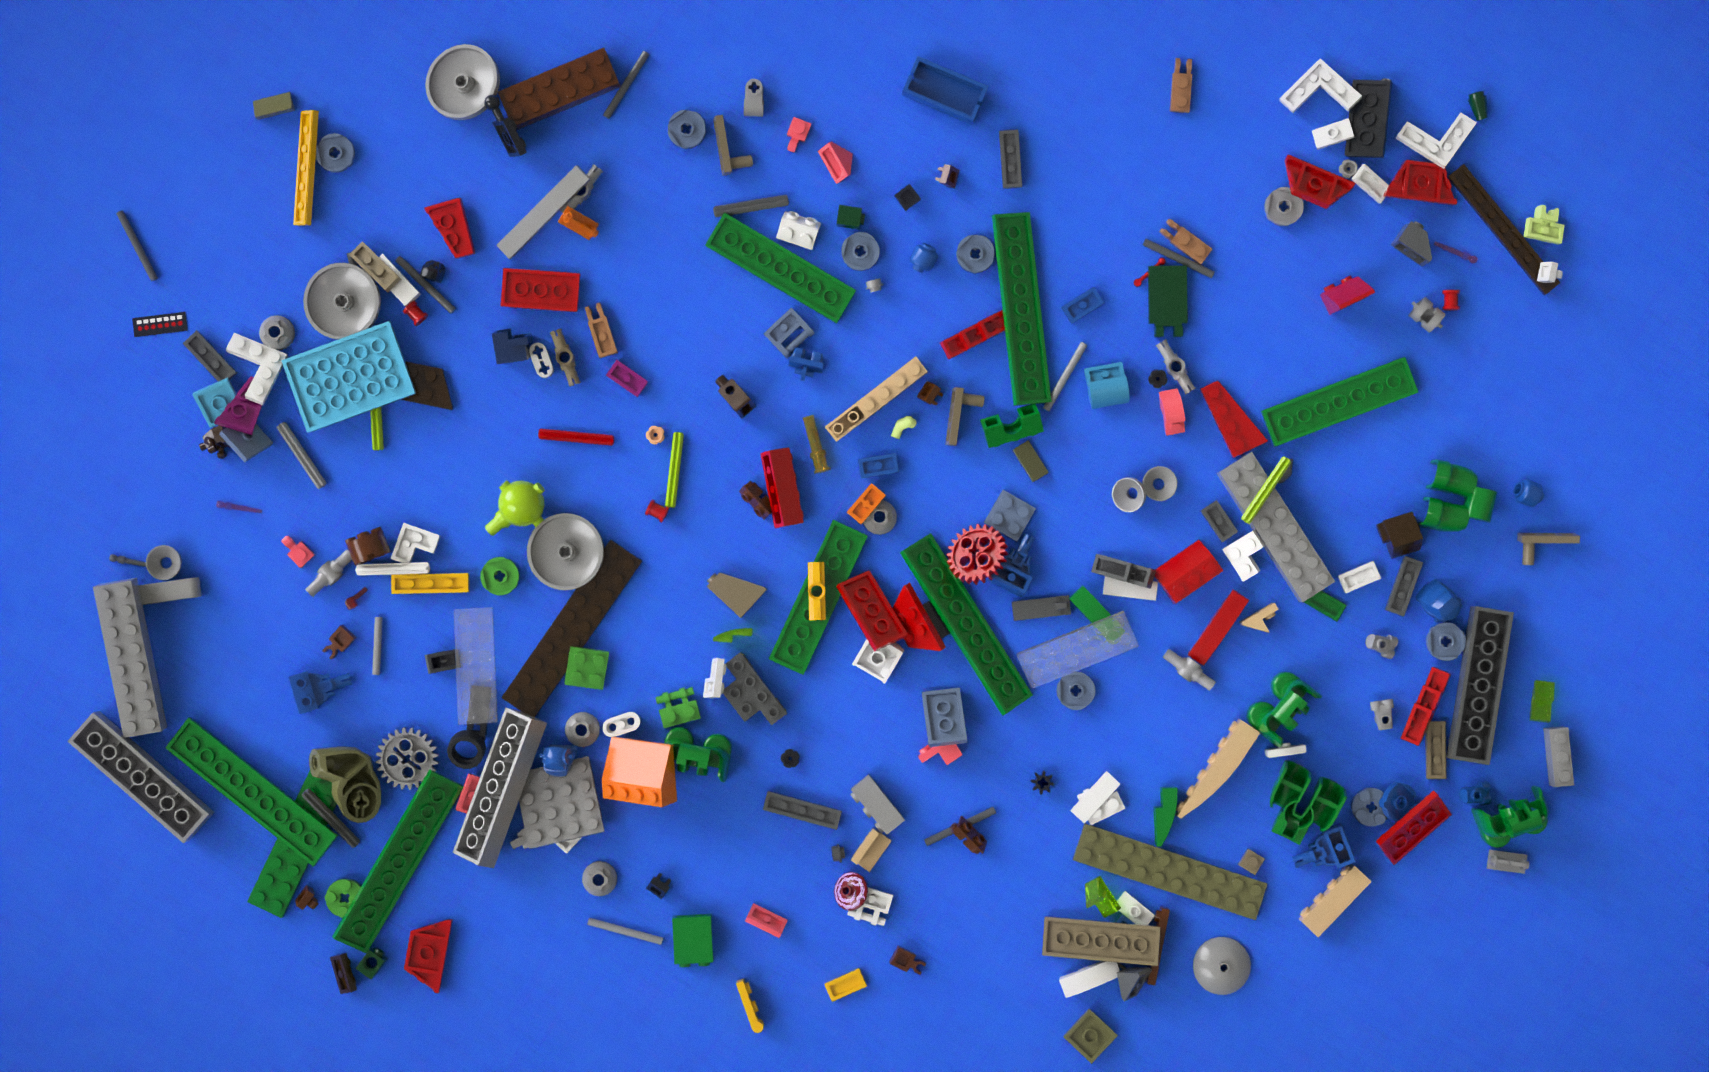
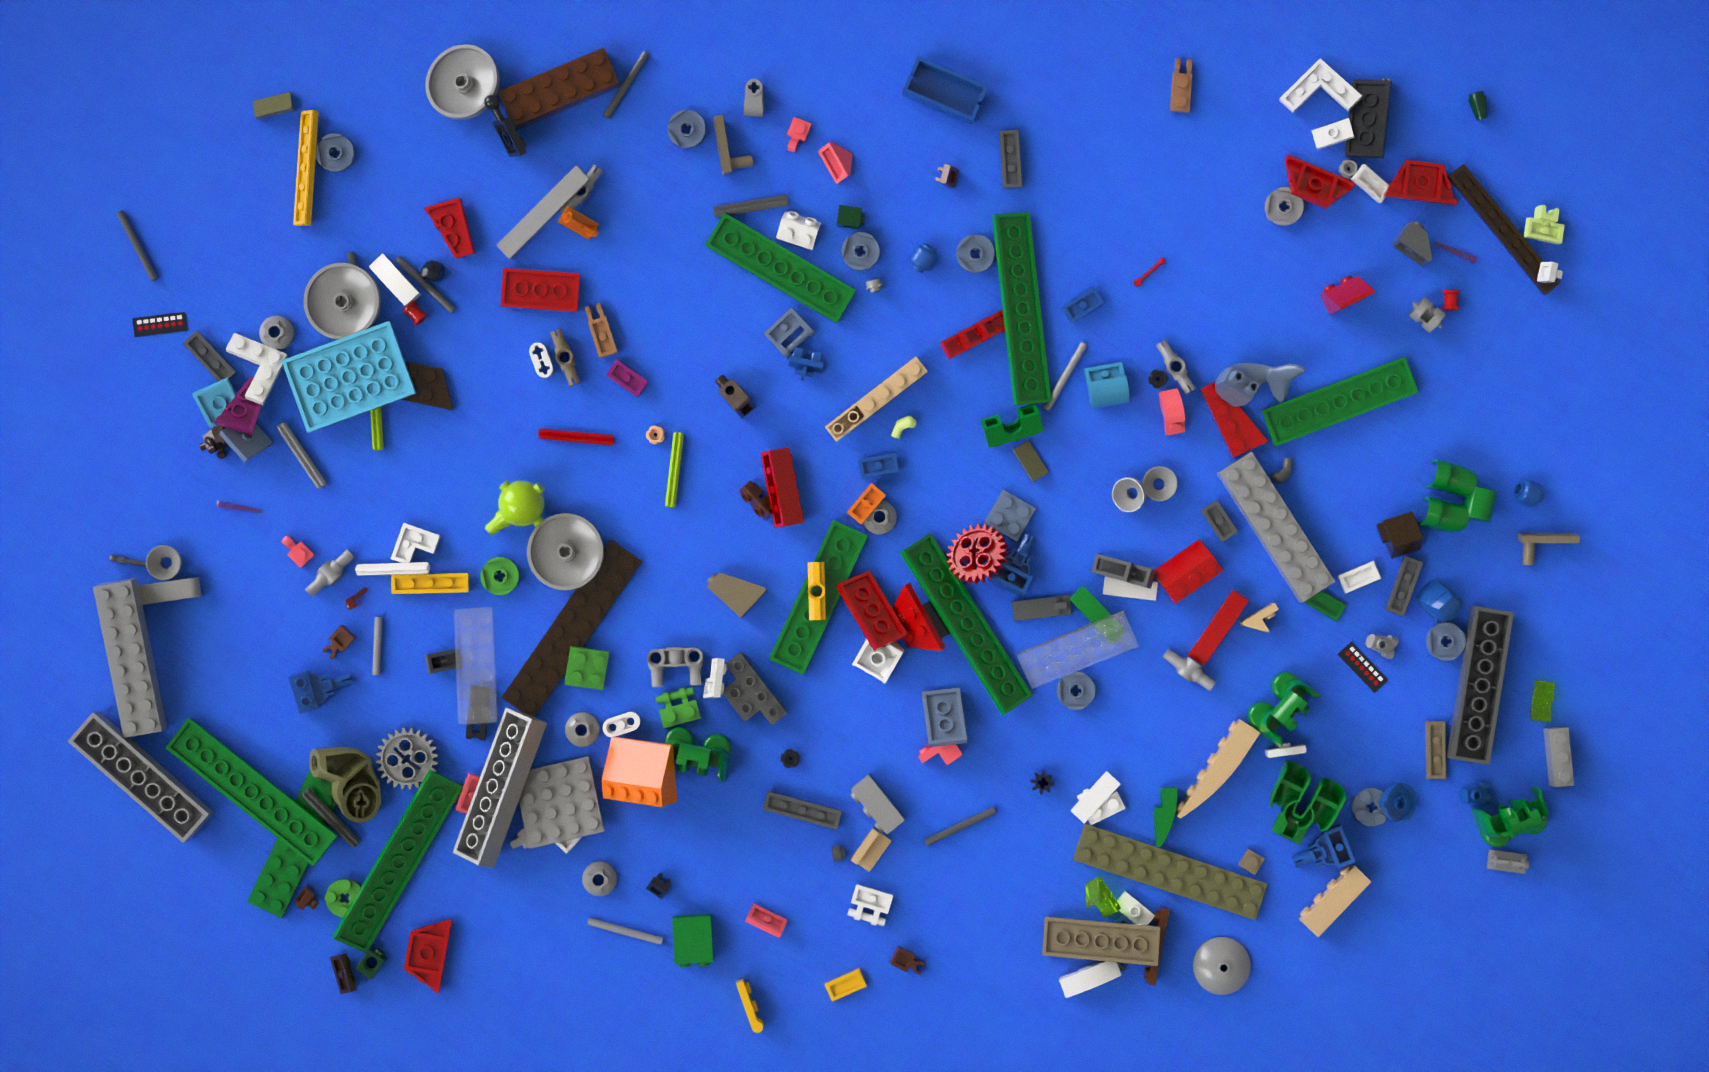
reddish brown brick [345,527,390,566] -> none
dark tan plate [349,241,401,293] -> none
black tyre [447,730,486,769] -> none
dark blue plate [492,328,533,364] -> none
blue helmet [539,745,578,777] -> none
red bush [645,499,669,523] -> none
clear neon green slope [713,628,753,643] -> none
clear yellow pin [802,415,831,474] -> none
dish [834,872,868,911] -> none
black tile [894,184,921,212] -> none
reddish brown tile [917,381,943,405] -> none
dark tan piece [945,387,984,446] -> none
reddish brown hinge [950,816,987,854] -> none
olive plate [1063,1008,1118,1064] -> none
dark grey slope [1117,967,1152,1002] -> none
dark grey bar [1143,239,1215,278] -> none
dark green tile [1148,265,1188,337] -> none
medium nougat hinge [1159,219,1212,265] -> none
white plate [1222,530,1265,581] -> none
lime axle [1241,457,1291,524] -> none
light grey plate [1370,699,1394,730] -> none
red plate [1376,791,1452,865] -> none
white plate [1396,112,1477,169] -> none
red slope [1401,666,1451,746] -> none
none -> light grey piece [647,647,704,687]
none -> sand blue hips [1215,363,1306,407]
none -> black sticker [1338,641,1388,693]

